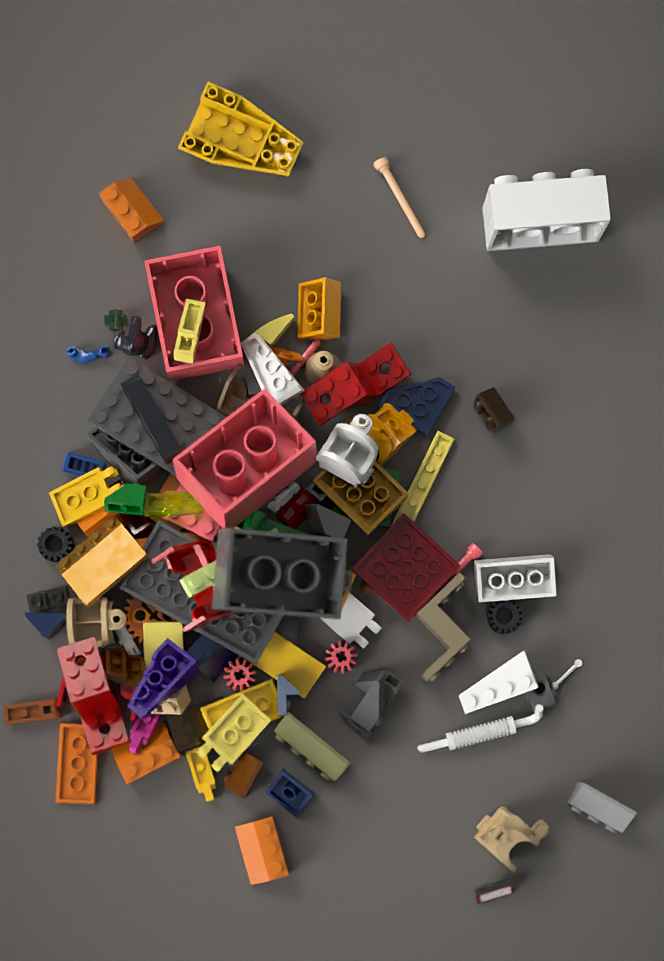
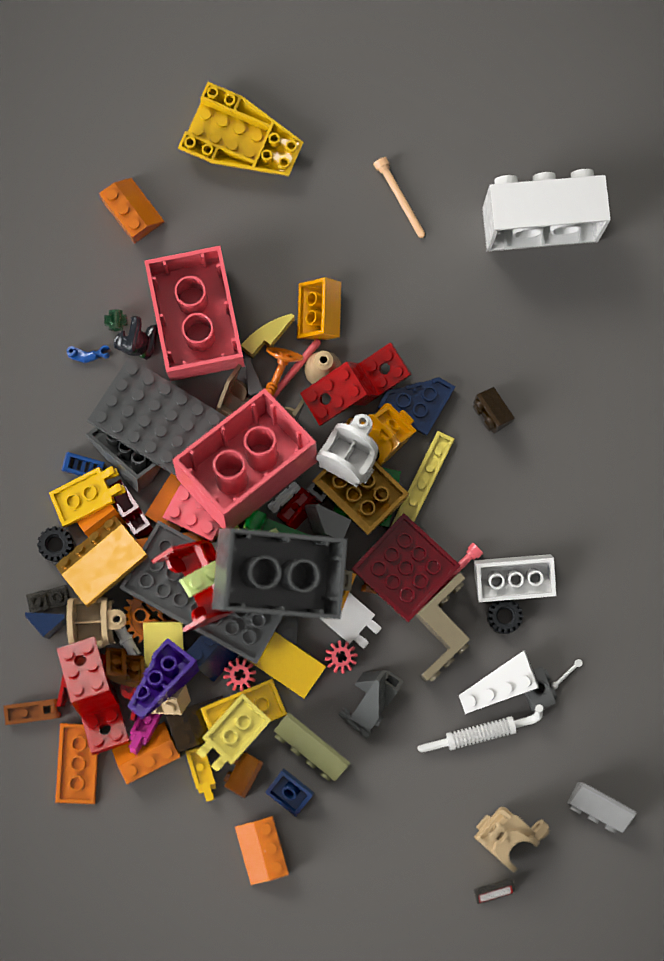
green slope [104,483,146,515] -> none
black beam [121,374,183,465] -> none
clear neon green slope [144,491,203,517] -> none
light yellow slope [174,299,206,363] -> none
white wing [240,333,305,405] -> none
sand blue slope [277,675,301,715] -> none

